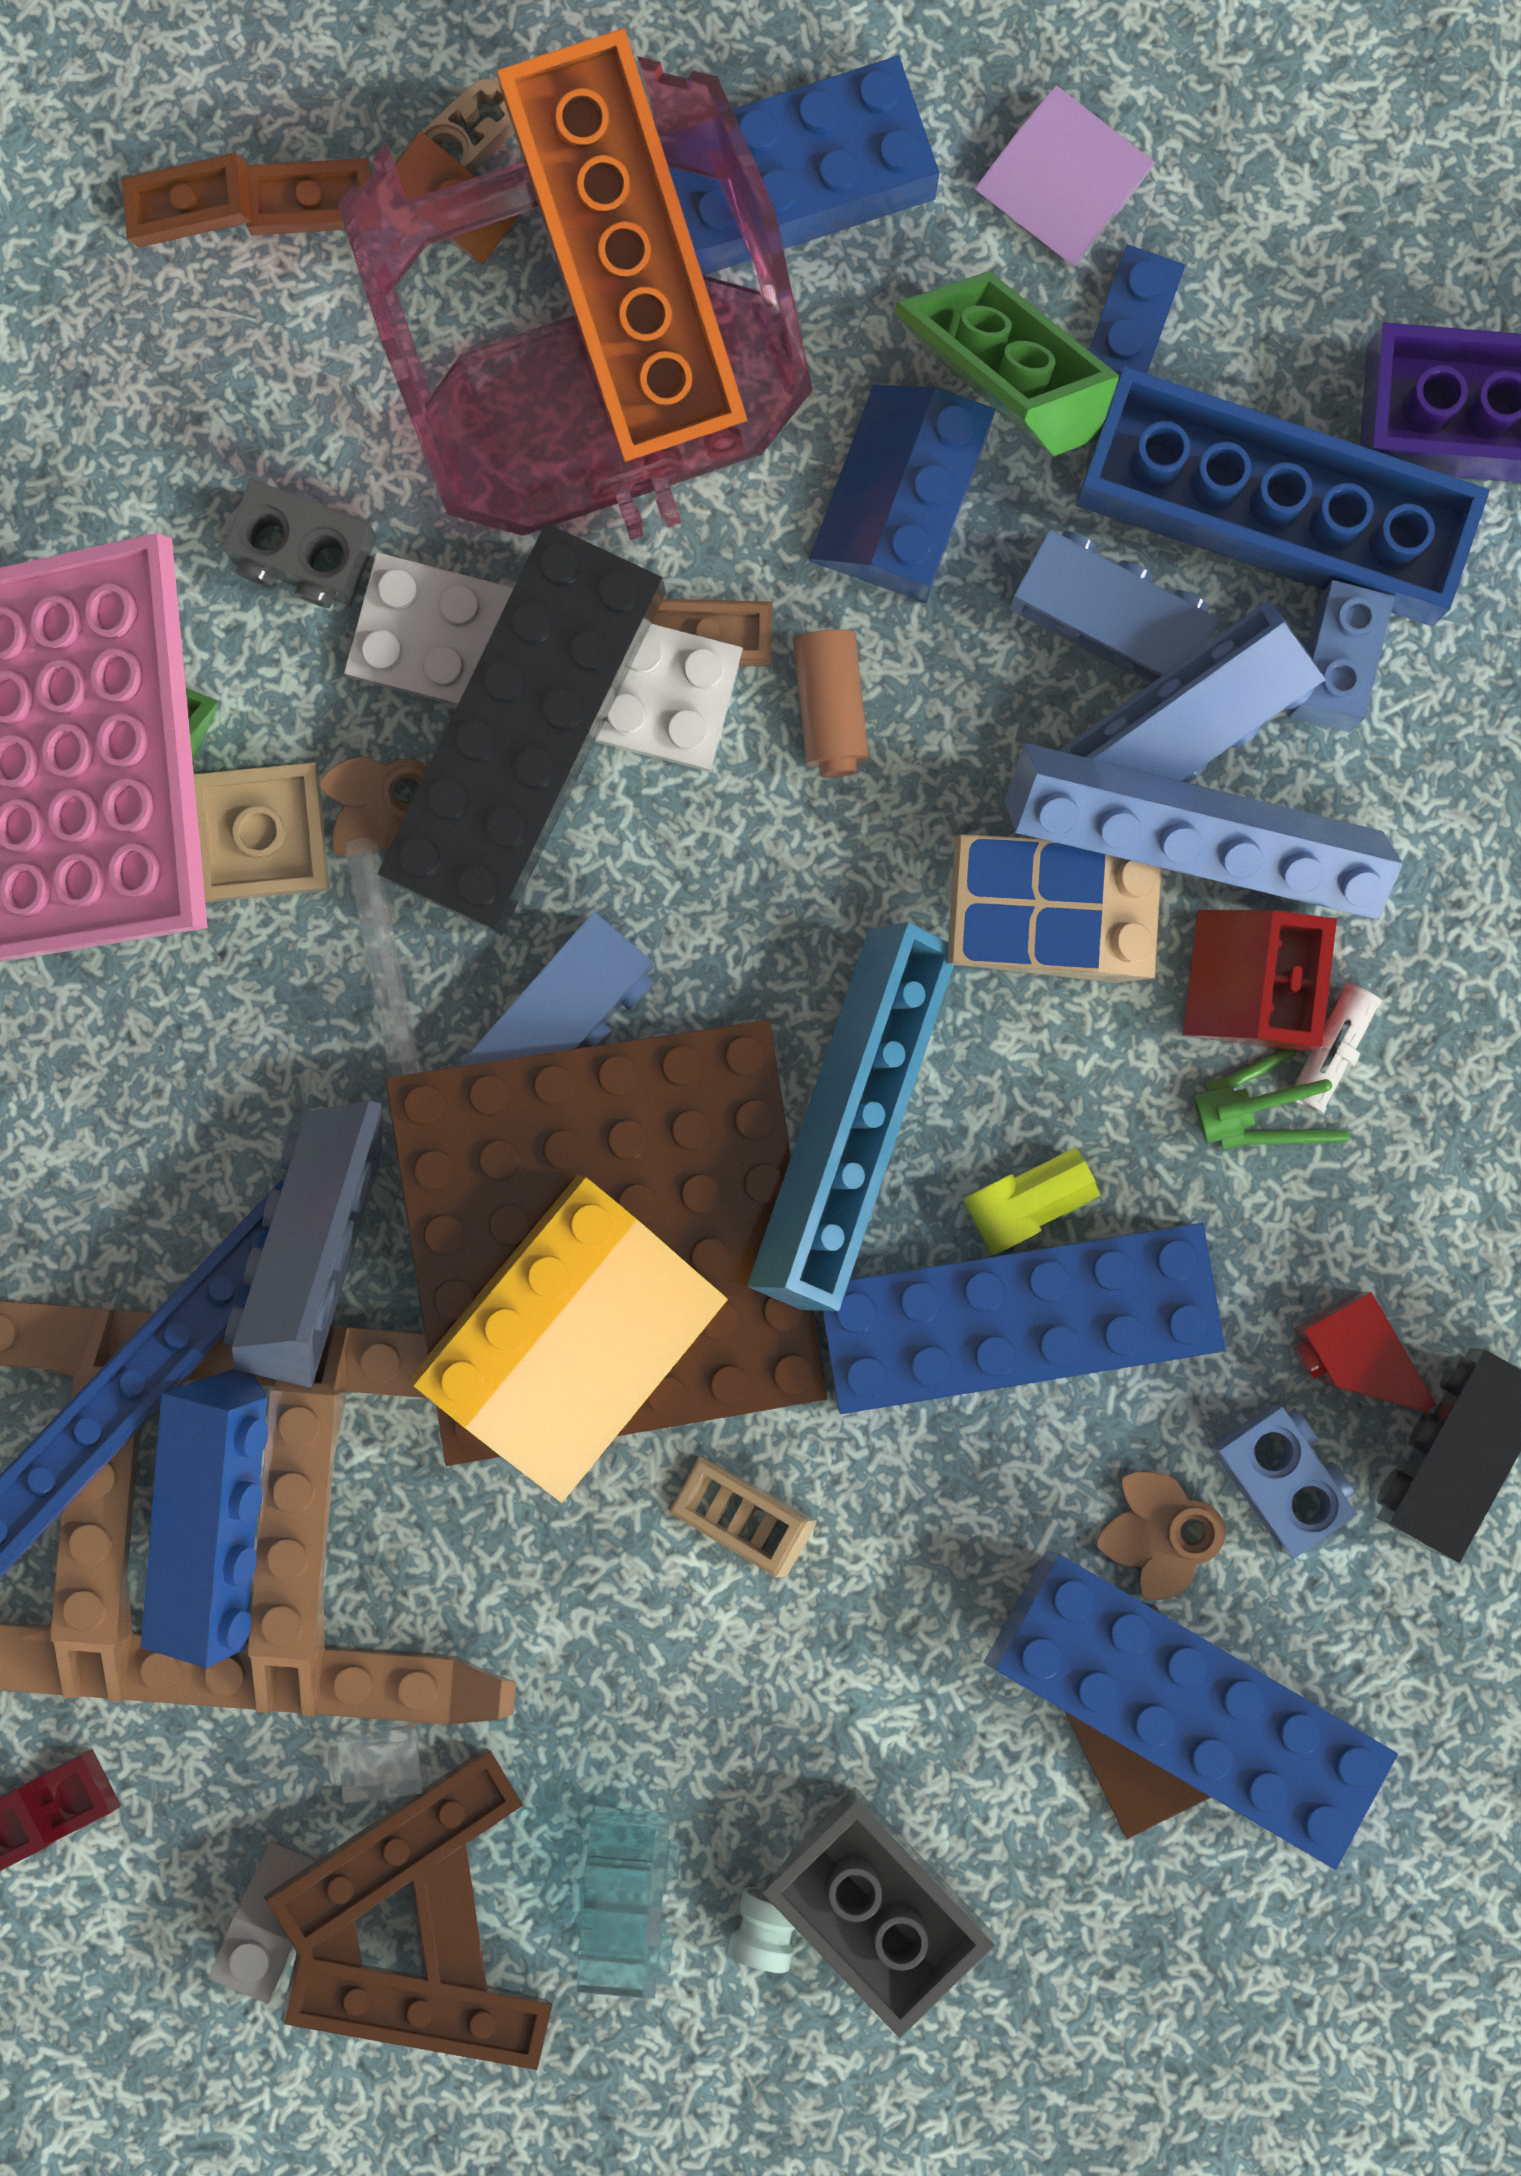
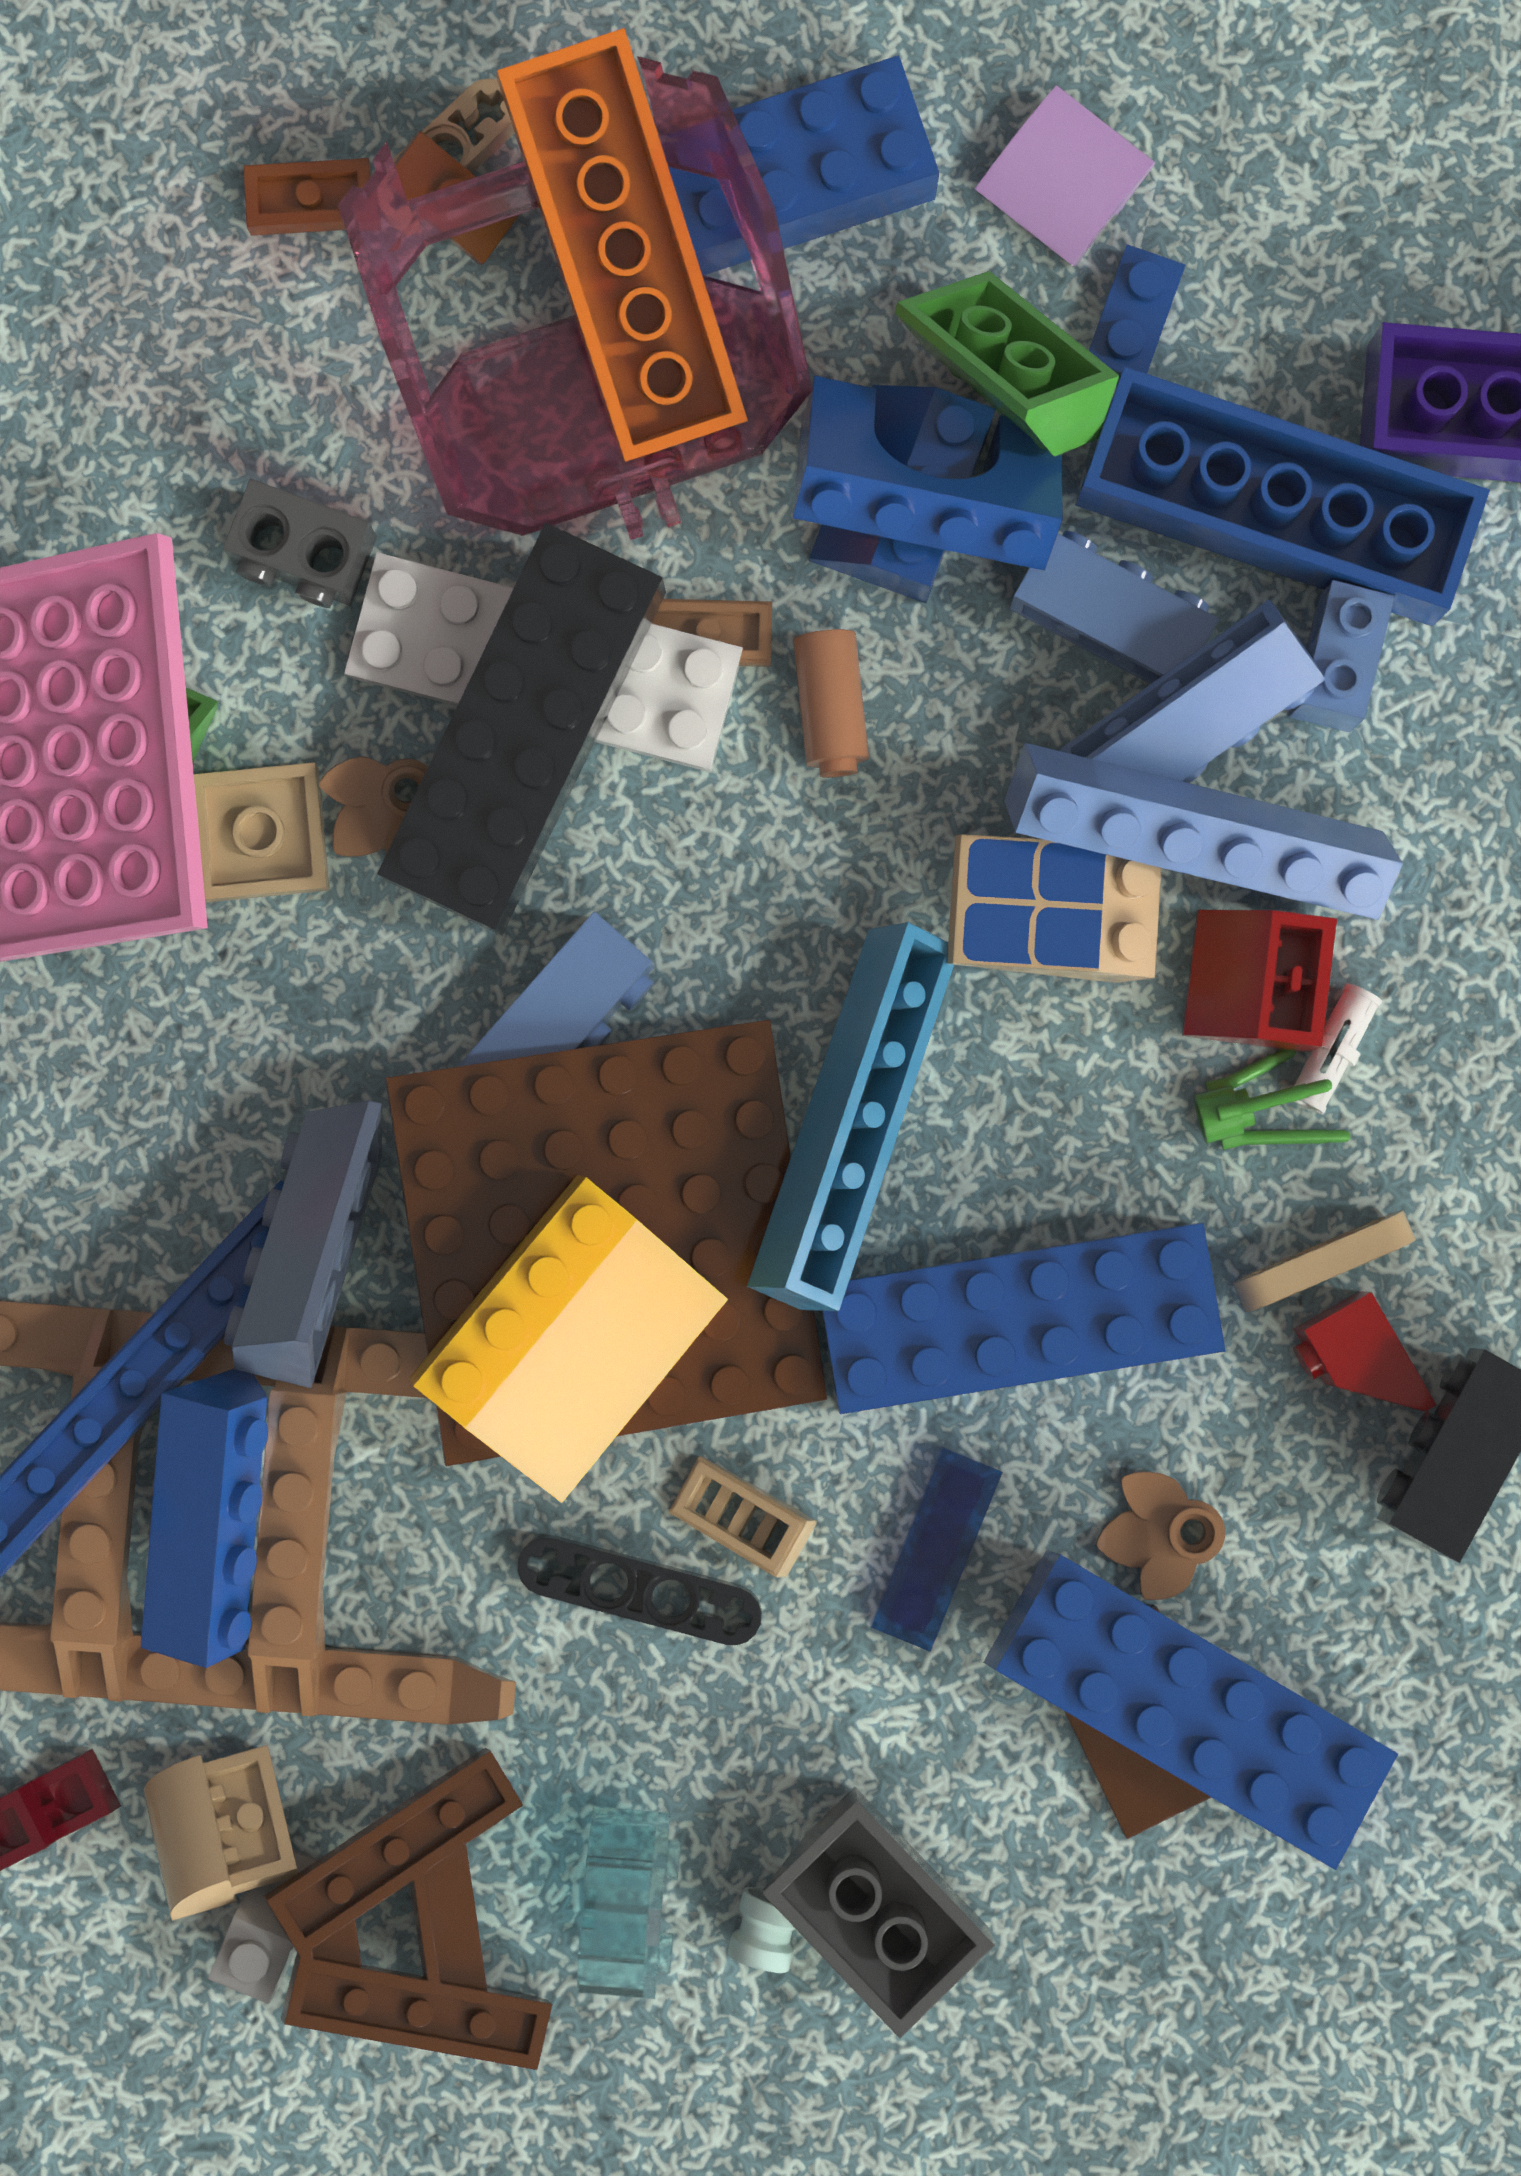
dark orange plate [122,152,252,248] -> none
clear brick [328,1721,429,1803] -> none
clear tile [344,838,422,1077] -> none
neon yellow piece [962,1147,1101,1256] -> none
medium blue brick [1210,1404,1358,1559] -> none
none -> tan brick [144,1745,298,1921]
none -> black beam [517,1535,762,1645]
none -> blue arch [793,375,1063,571]
none -> clear blue plate [870,1446,1003,1652]
none -> tan beam [1232,1210,1416,1312]

